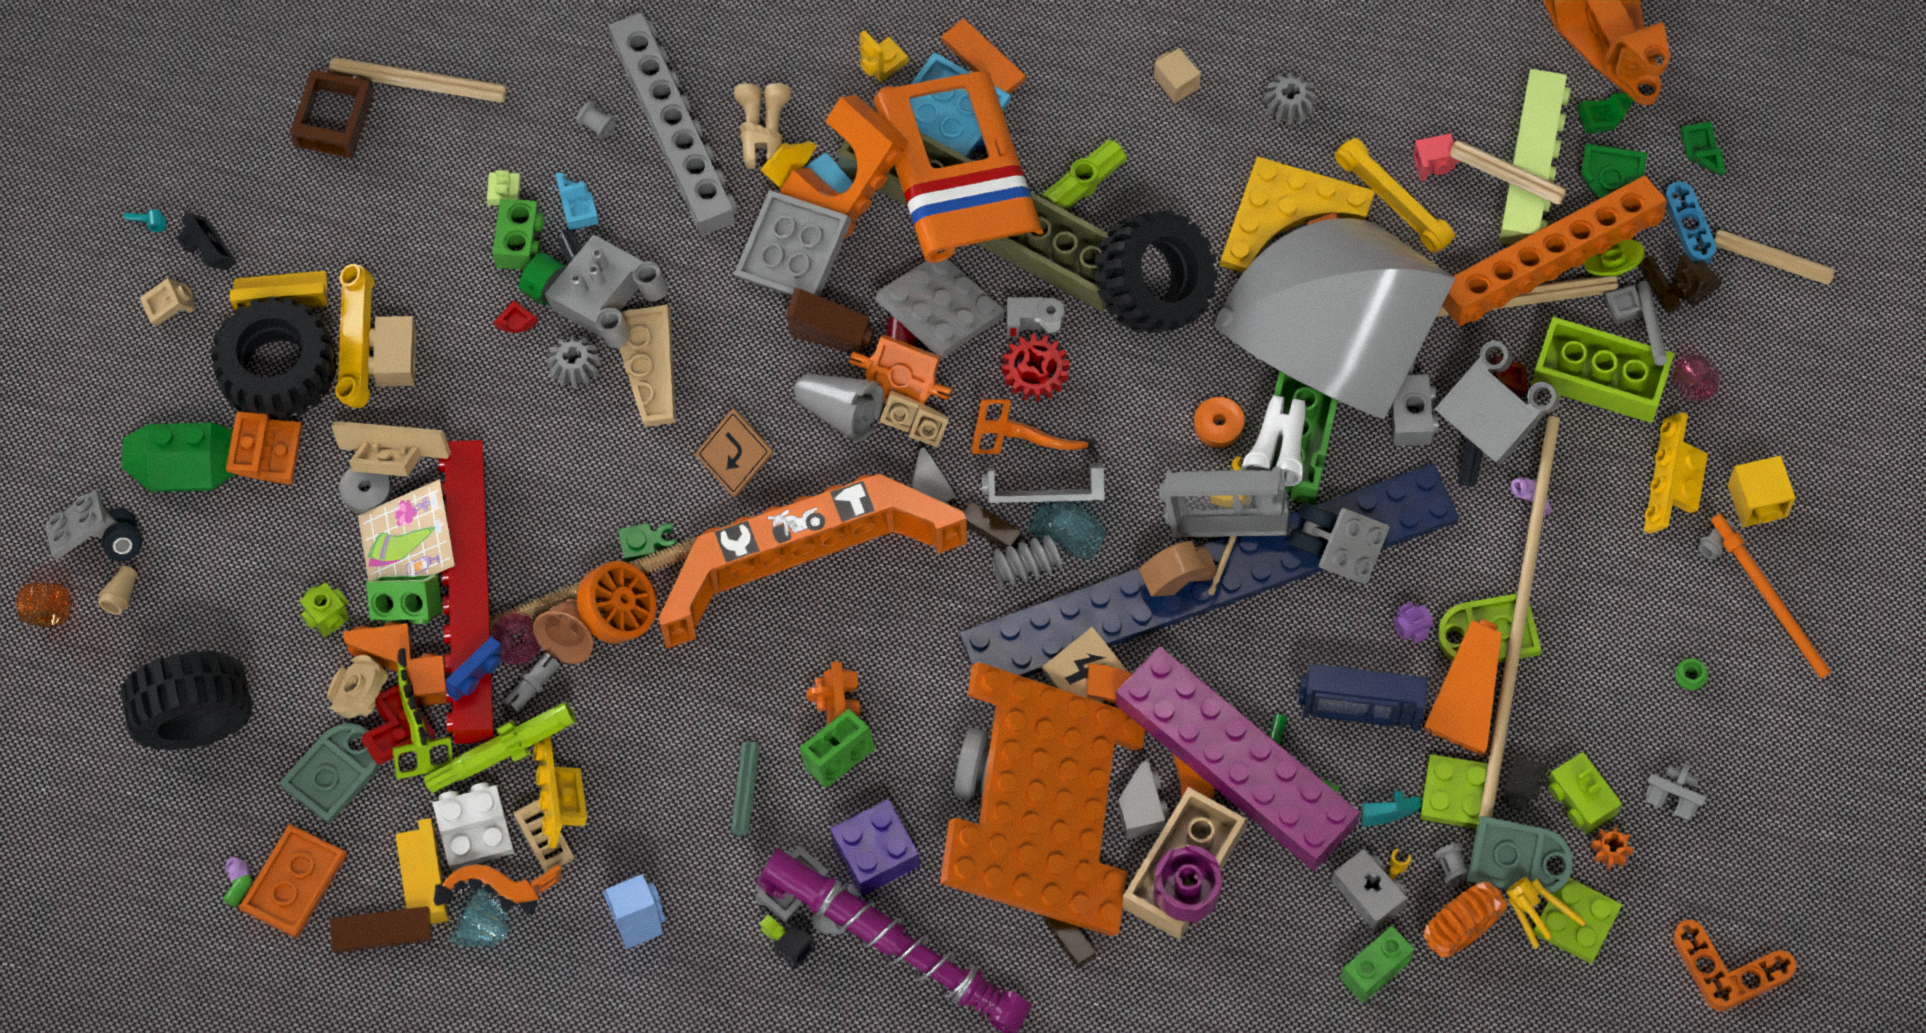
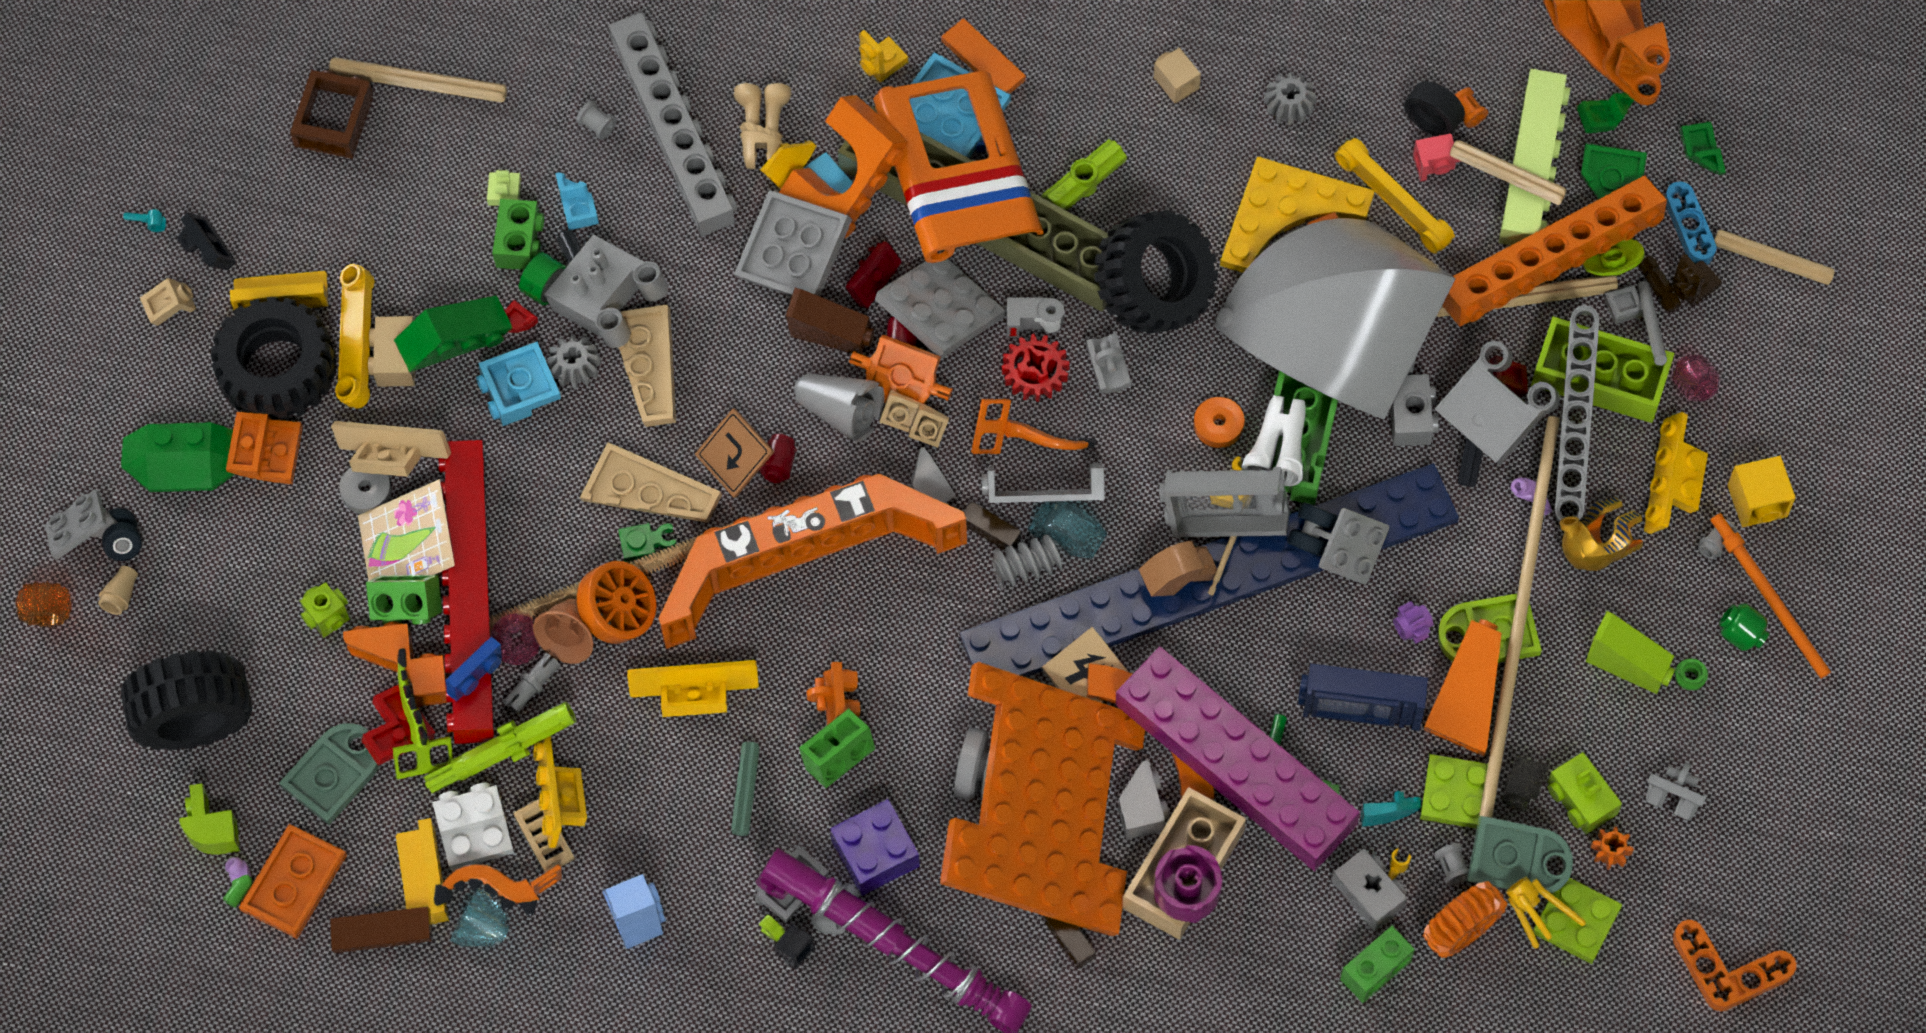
tan plate [327,655,388,718] -> none
none -> lime brick [179,783,240,855]
none -> green wedge [394,295,513,372]
none -> medium azure plate [476,342,561,426]
none -> tan wing [580,442,722,523]
none -> yellow bracket [627,660,759,717]
none -> dark red brick [759,434,797,483]
none -> dark red plate [845,241,902,309]
none -> light grey hips [1086,333,1131,394]
none -> black tyre [1404,81,1465,136]
none -> orange bush [1455,87,1489,128]
none -> light grey beam [1554,305,1599,523]
none -> pearl gold piece [1560,497,1643,571]
none -> lime slope [1586,611,1676,694]
none -> green head [1719,603,1769,651]

